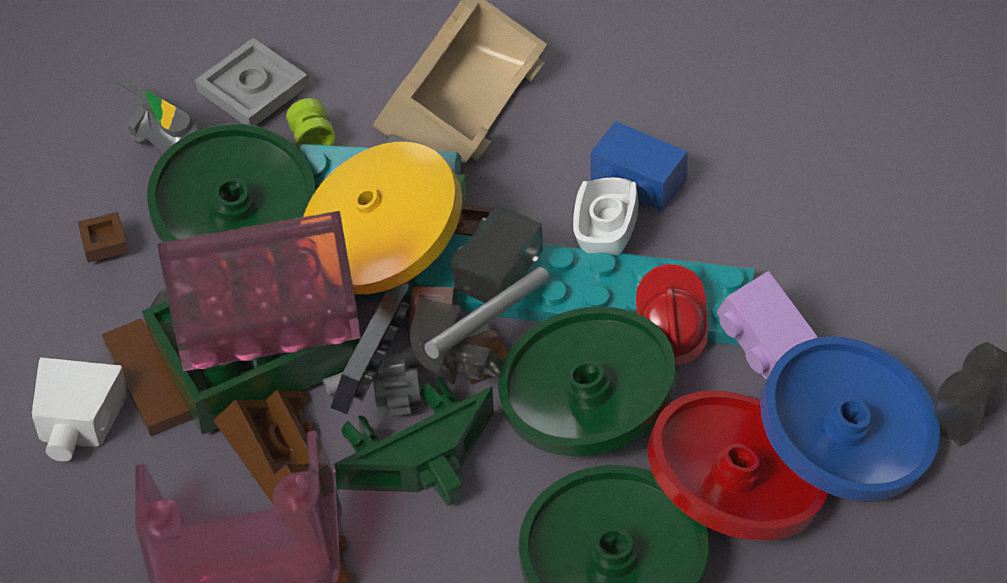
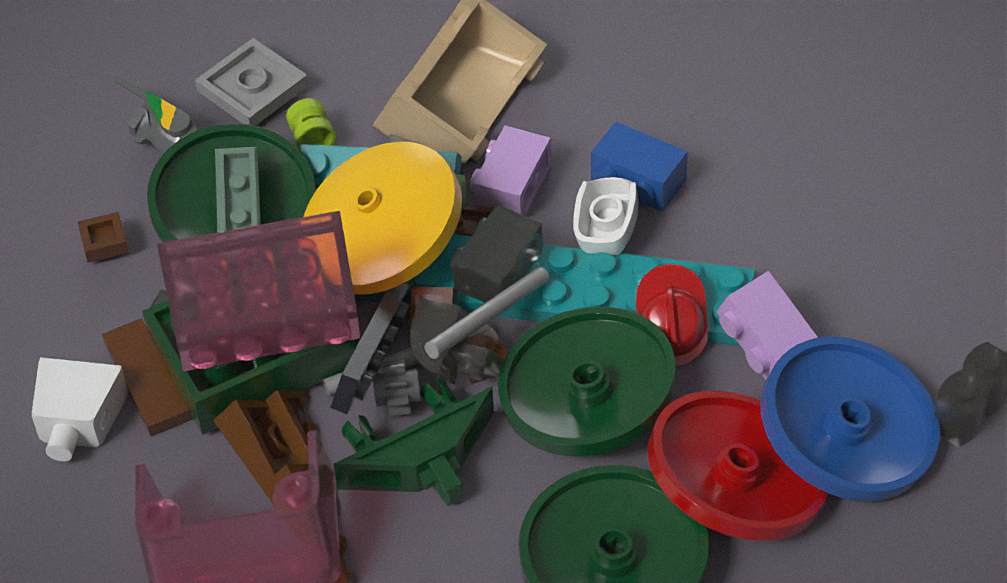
none -> sand green tile [215,147,262,262]
none -> lavender brick [470,125,551,223]

